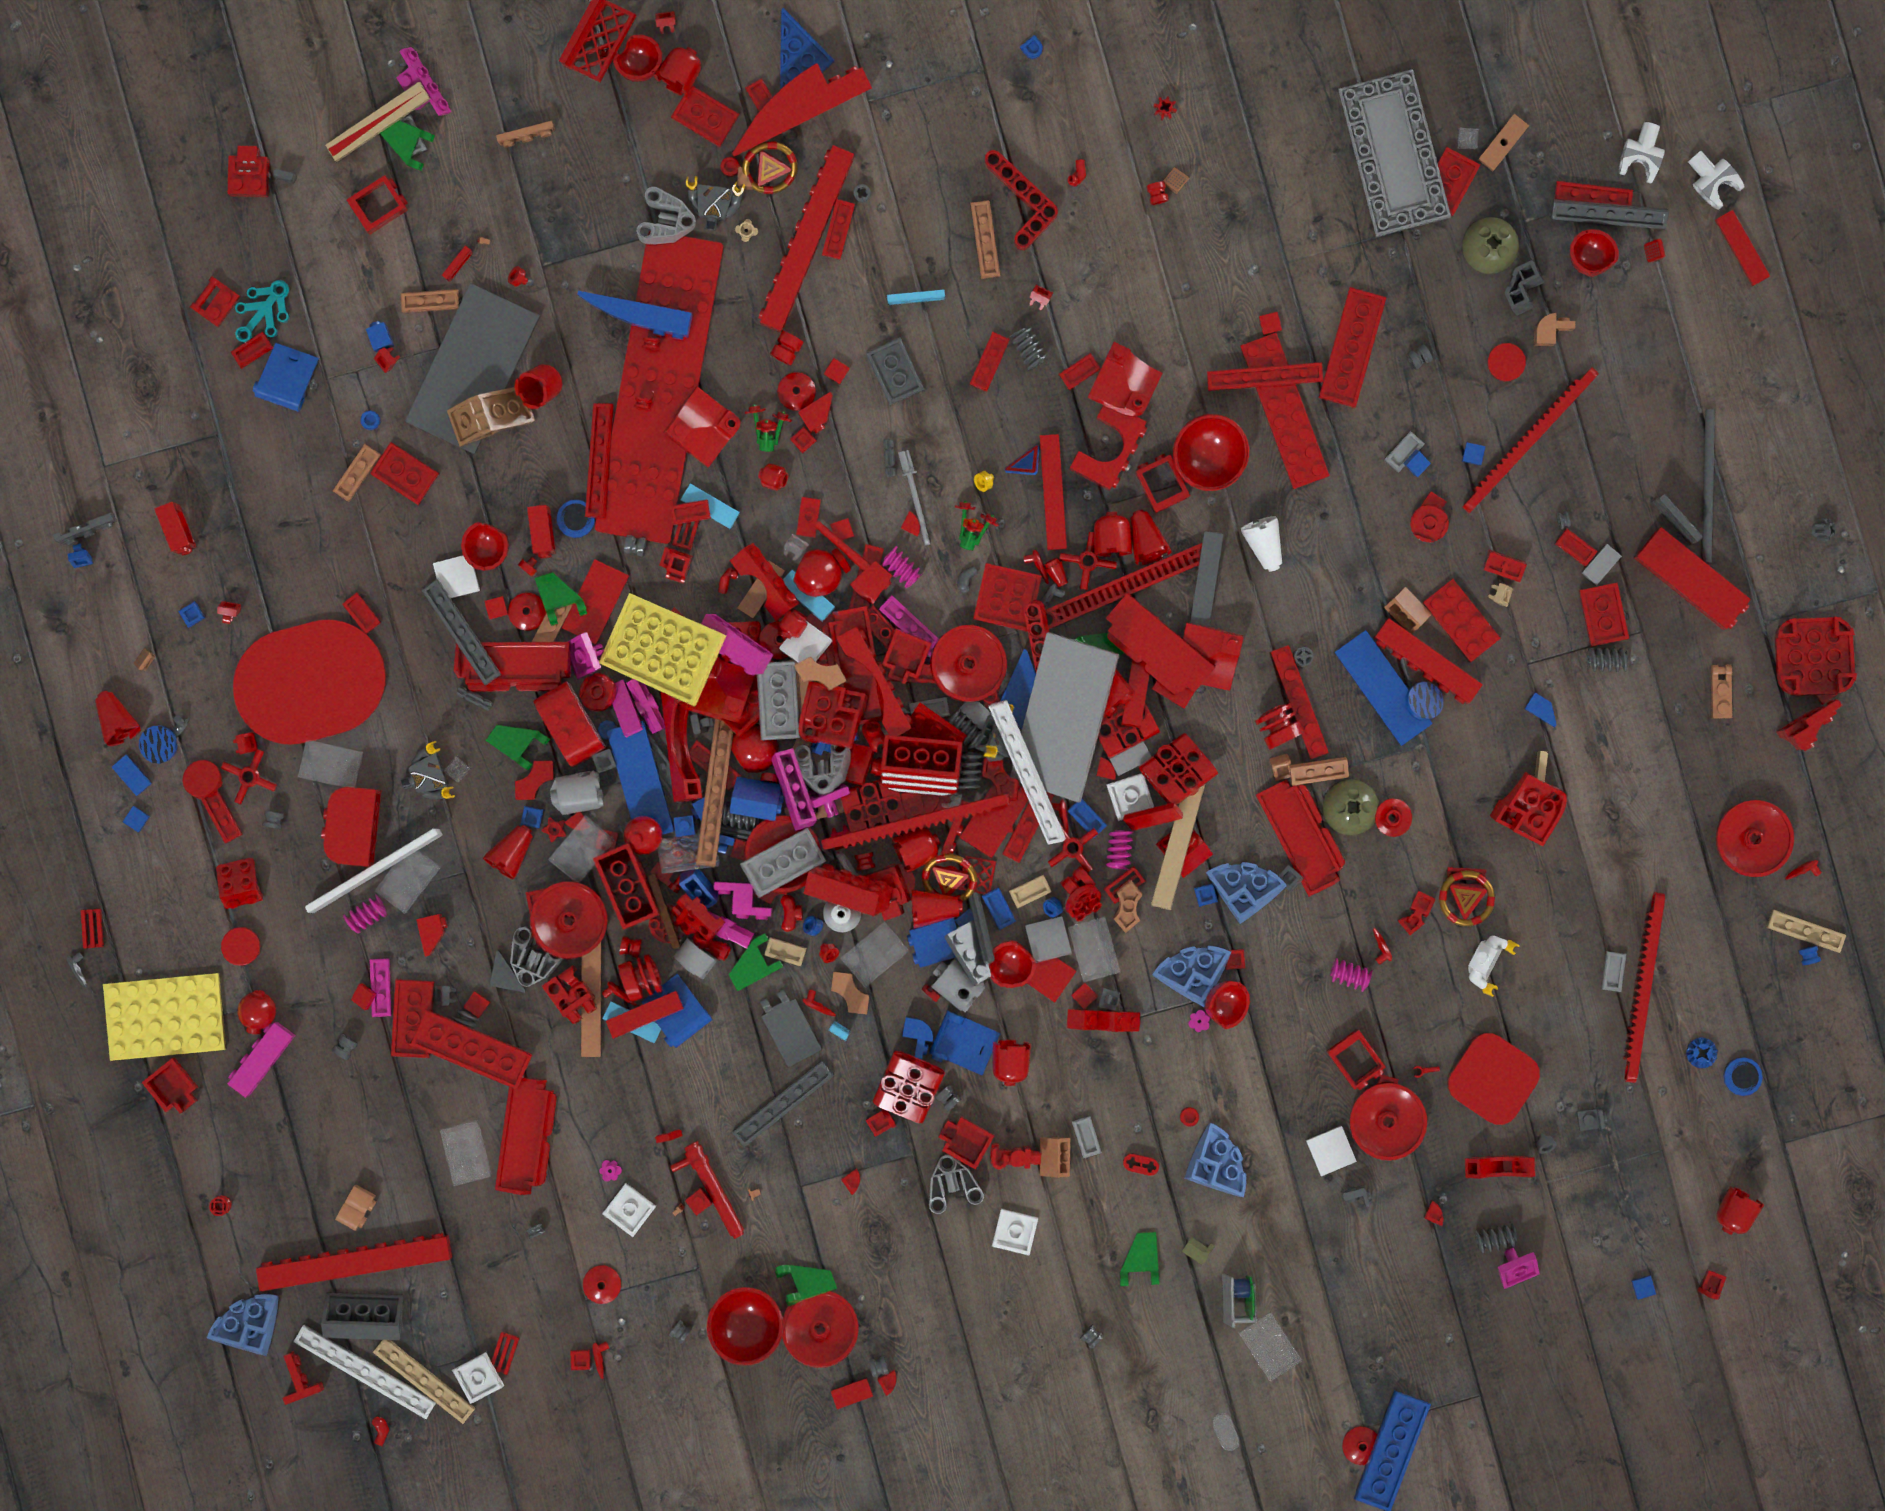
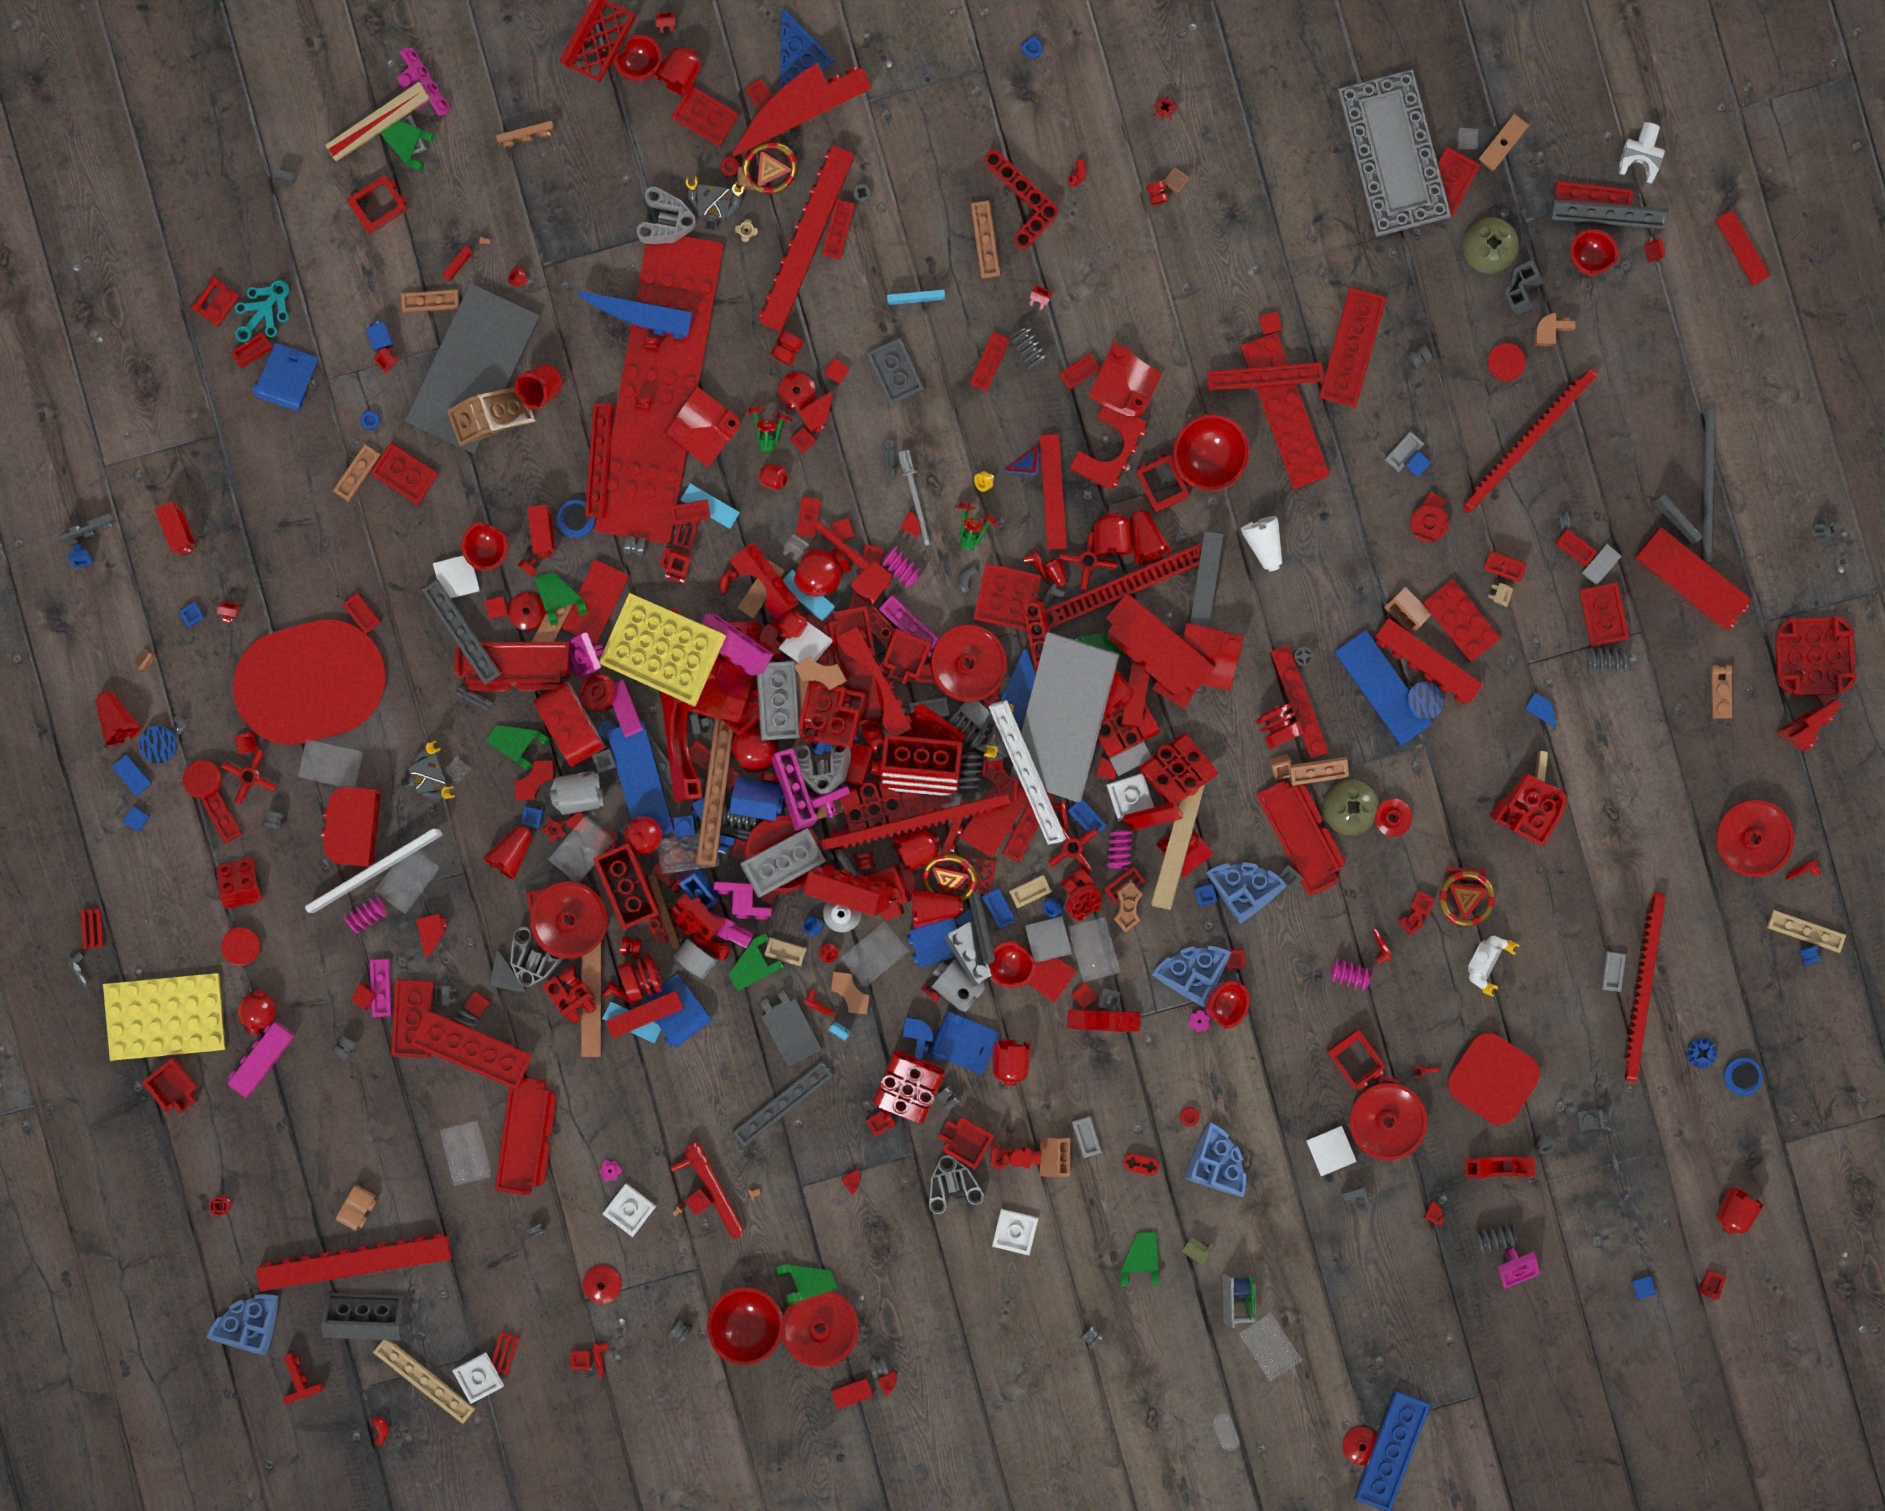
red piece [227,146,270,197] -> none
white tile [294,1324,436,1419] -> none
dark pink piece [626,679,665,734] -> none
red tile [655,1129,683,1143] -> none
red piece [780,895,803,932] -> none
blue tile [1462,442,1485,466] -> none
white connector [1688,151,1744,210] -> none

